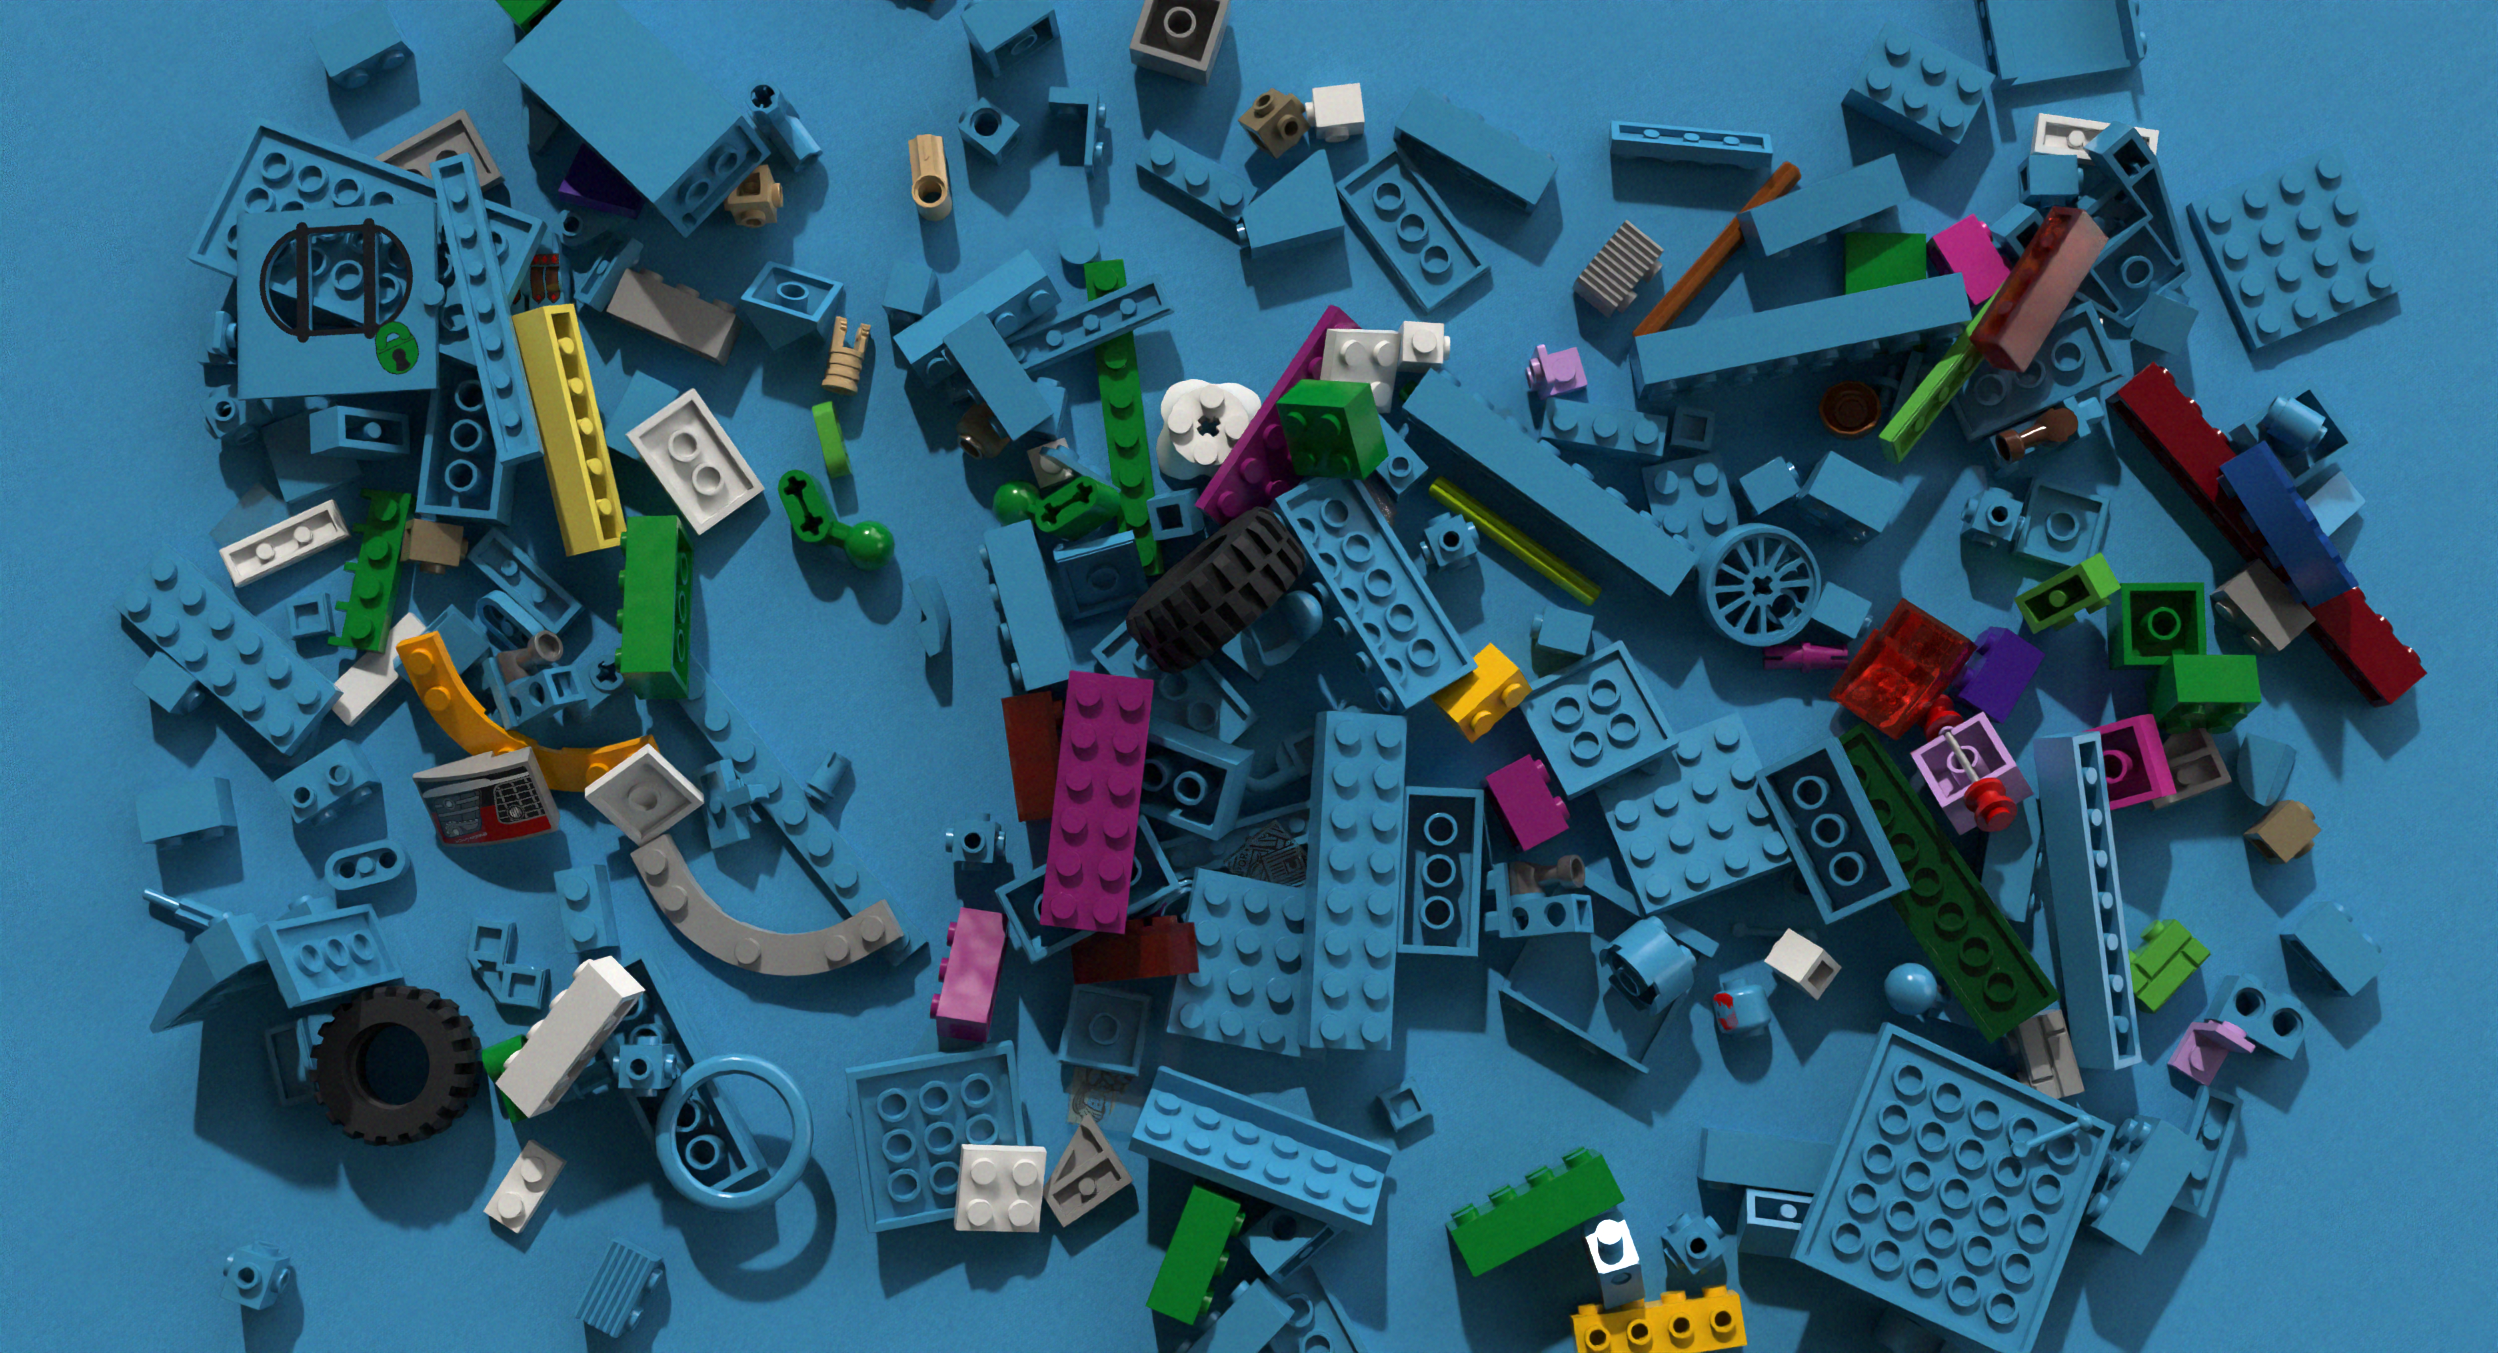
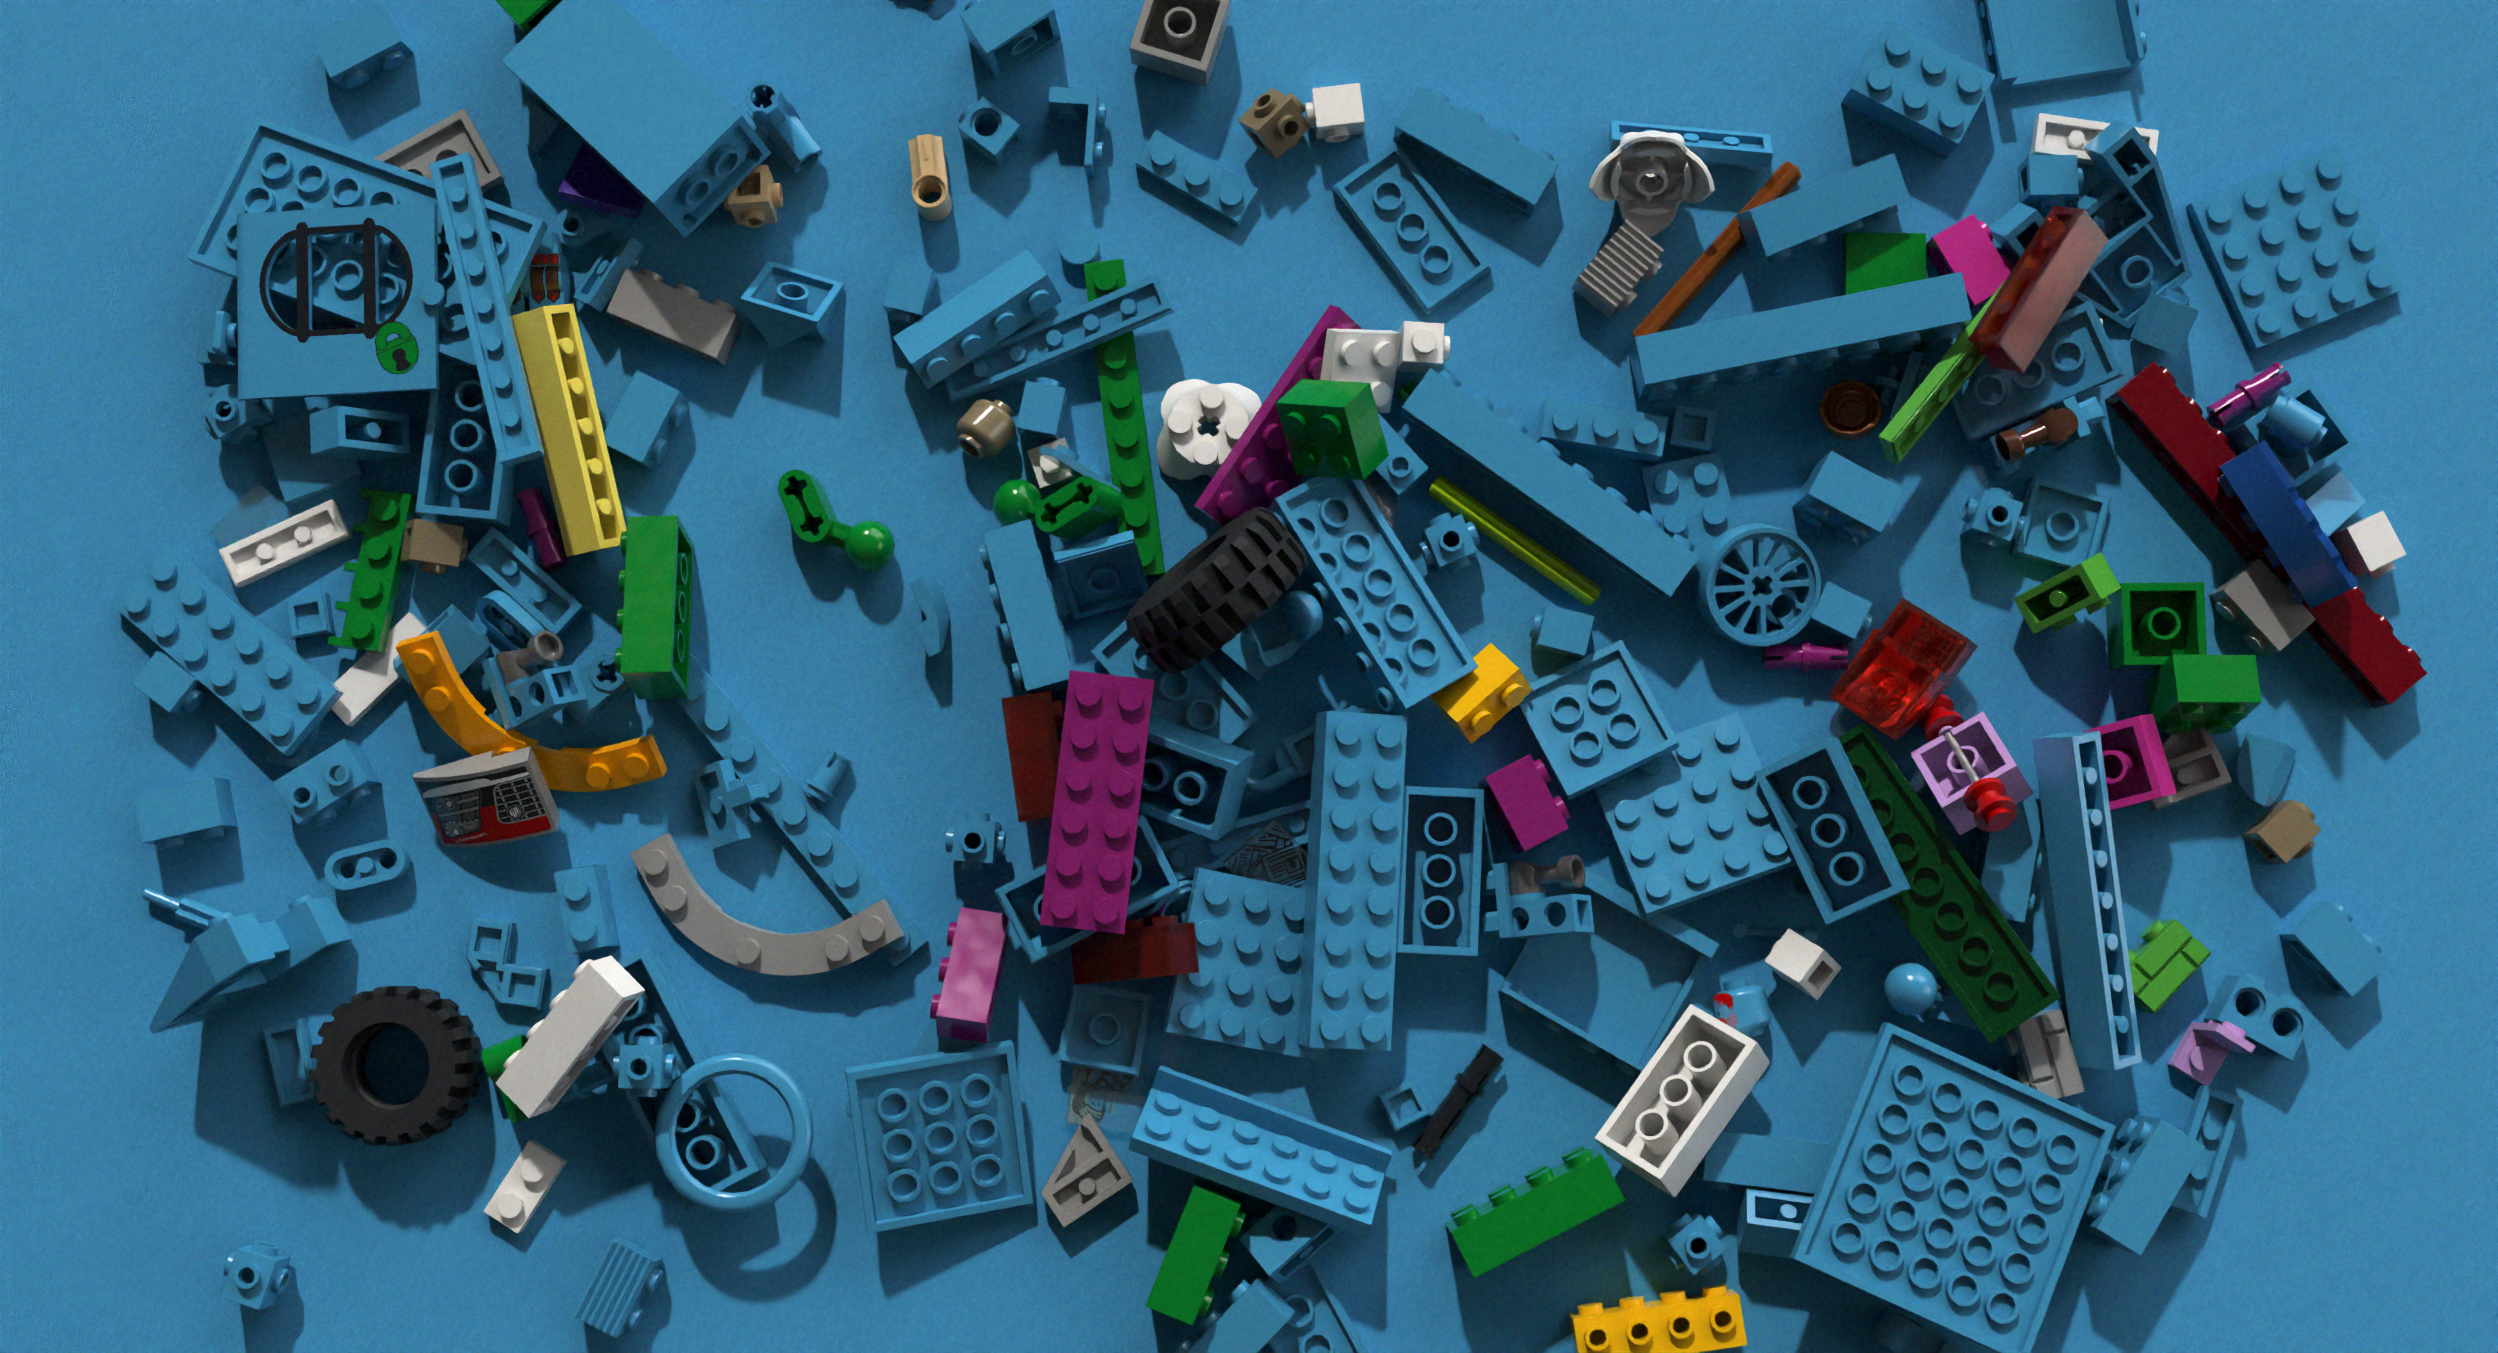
dark azure plate [254,903,404,1009] -> none
white plate [585,743,704,848] -> none
white plate [625,388,765,535] -> none
bright green beam [812,401,852,479] -> none
tan hinge [821,316,871,396] -> none
dark azure brick [940,310,1054,443] -> none
white plate [954,1144,1047,1232] -> none
dark azure brick [1146,487,1205,541] -> none
dark azure slope [1236,149,1345,259] -> none
lavender bracket [1525,344,1588,401] -> none
dark azure torso [1580,1210,1646,1310] -> none
dark azure brick [1599,916,1697,1017] -> none
dark azure brick [1732,456,1801,521] -> none
dark purple brick [1947,626,2046,724] -> none
dark azure hinge [2010,1114,2093,1158] -> none
none -> magenta pin [516,488,569,572]
none -> black pin [1411,1044,1505,1160]
none -> white brick [1589,130,1715,238]
none -> white brick [1595,1004,1771,1198]
none -> magenta pin [2206,362,2291,428]
none -> white brick [2331,511,2406,579]

